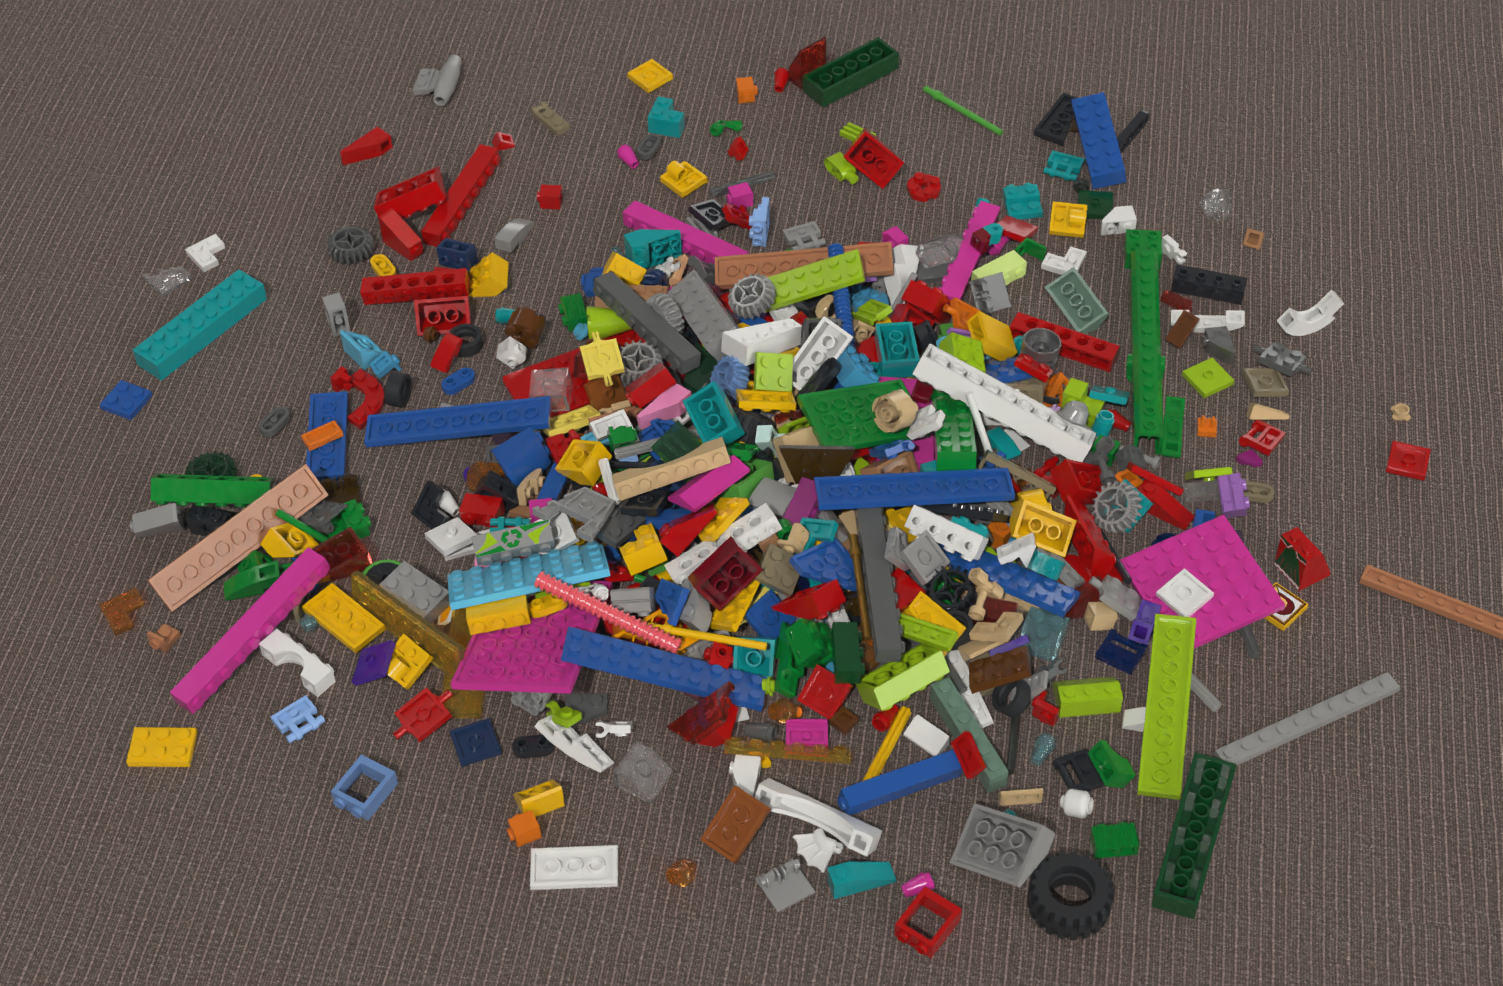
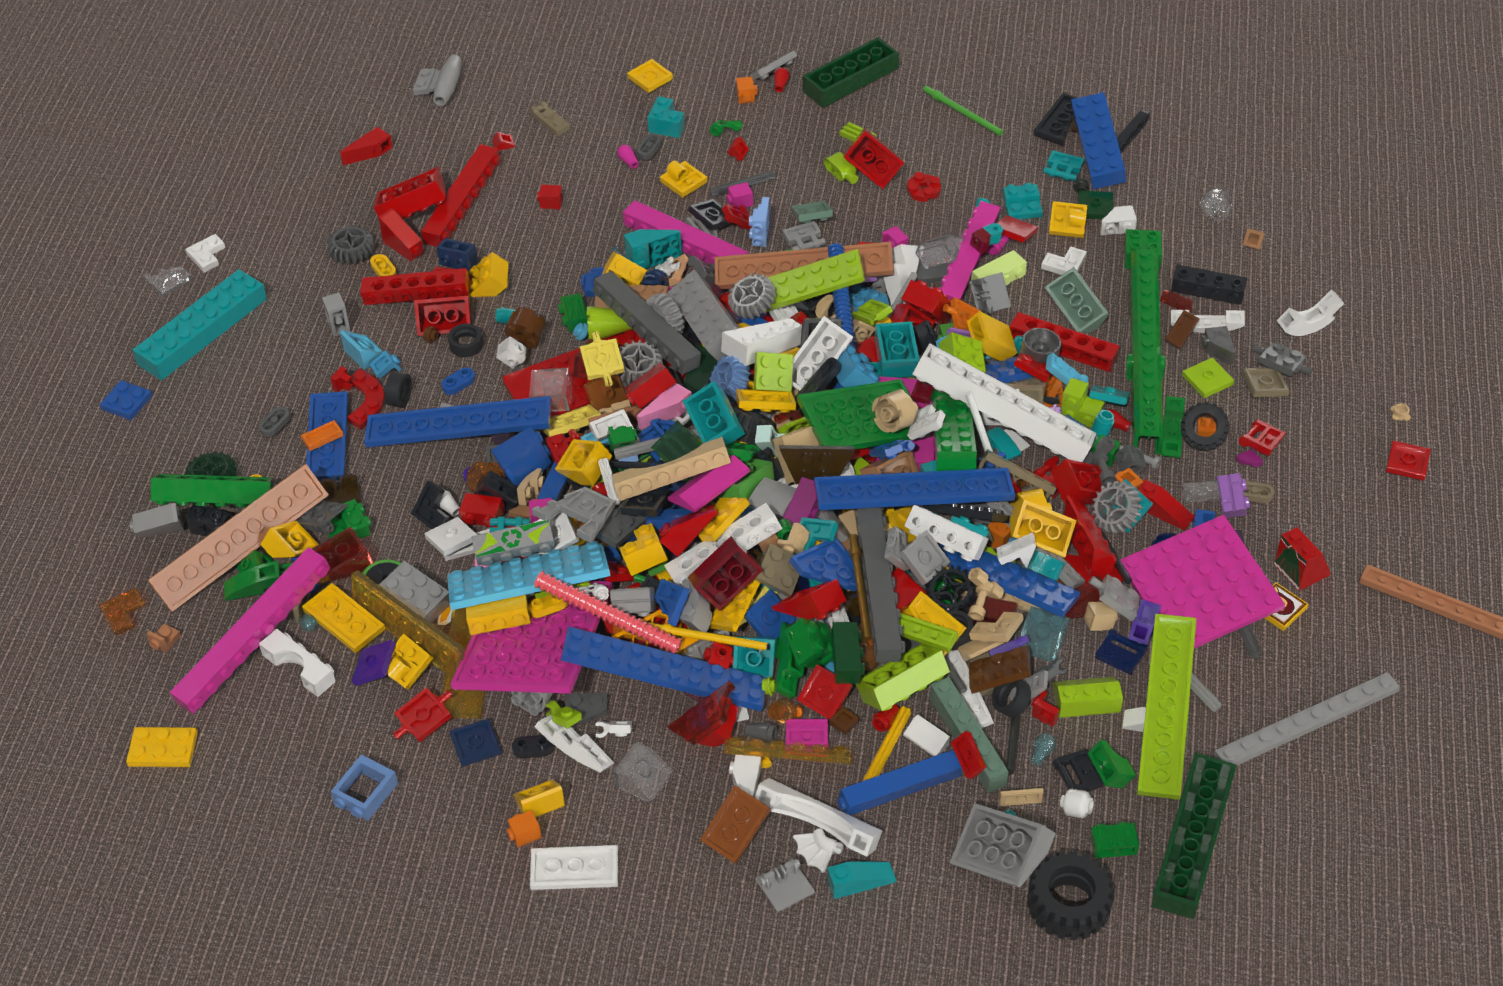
light blue plate [271,695,325,744] -> none
green bar [275,509,330,545] -> none
red slope [430,332,463,373] -> none
light grey slope [494,218,535,253] -> none
clear orange animal [666,860,696,888] -> none
clear red slope [789,37,826,90] -> none
red window [894,886,962,958] -> none
dark pink cone [901,872,935,898] -> none
green bracket [1015,237,1047,261] -> none
light grey piece [1056,400,1093,431] -> none
red tile [1127,461,1184,496] -> none
white tile [1156,568,1214,617] -> none
white plate [1162,234,1187,264] -> none
lime plate [1185,467,1233,482] -> none
tan slope [1246,403,1290,420] -> none
none -> light grey plate [751,50,797,80]
none -> sand green plate [791,201,833,223]
none -> medium azure plate [1046,353,1089,385]
none -> black tyre [1181,402,1229,452]

